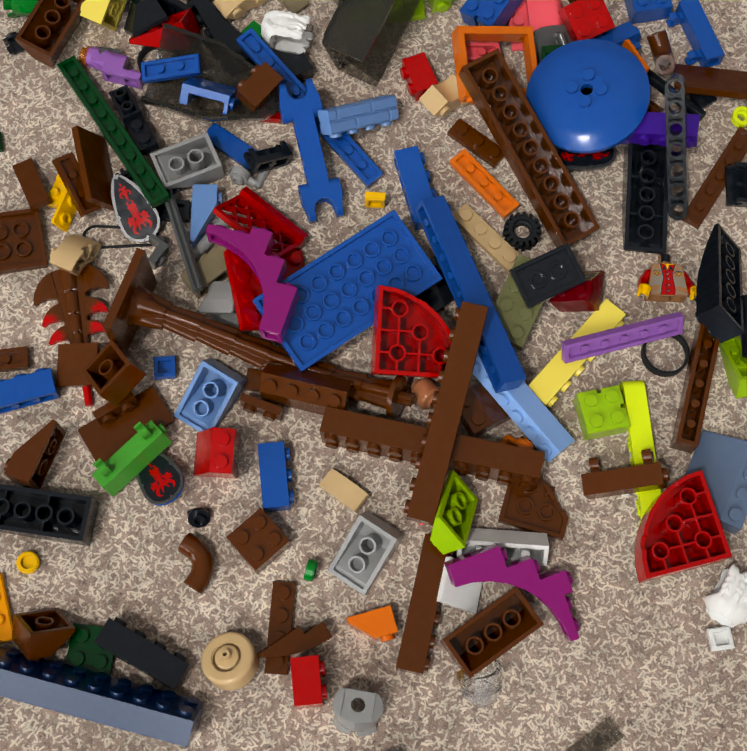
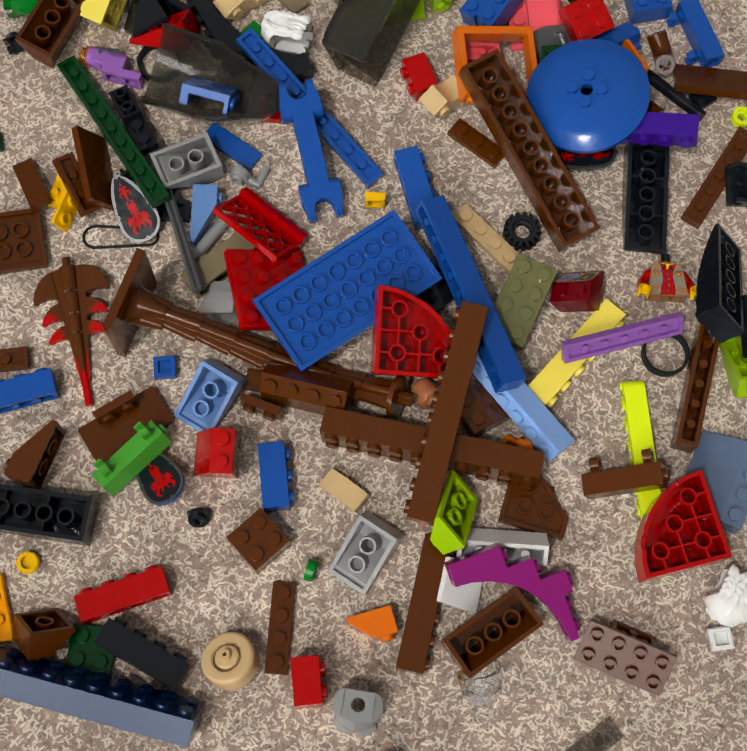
tan brick [49,234,102,276] -> none
reddish brown tile [56,342,101,388] -> none
reddish brown brick [82,339,147,406] -> none
blue tile [141,53,202,84] -> none
dark grey bracket [148,234,169,270] -> none
reddish brown cylinder [178,533,214,594] -> none
magenta arch [206,224,299,343] -> none
reddish brown brick [236,62,283,112] -> none
black hinge [243,141,293,174] -> none
reddish brown slope [257,621,332,658] -> none
medium blue brick [318,95,399,138] -> none
orange plate [449,149,520,219] -> none
black tile [509,243,587,309] -> none
lime piece [573,385,631,441] -> none
black beam [665,73,688,220] -> none
none -> red brick [74,565,172,625]
none -> bracket [574,619,677,696]

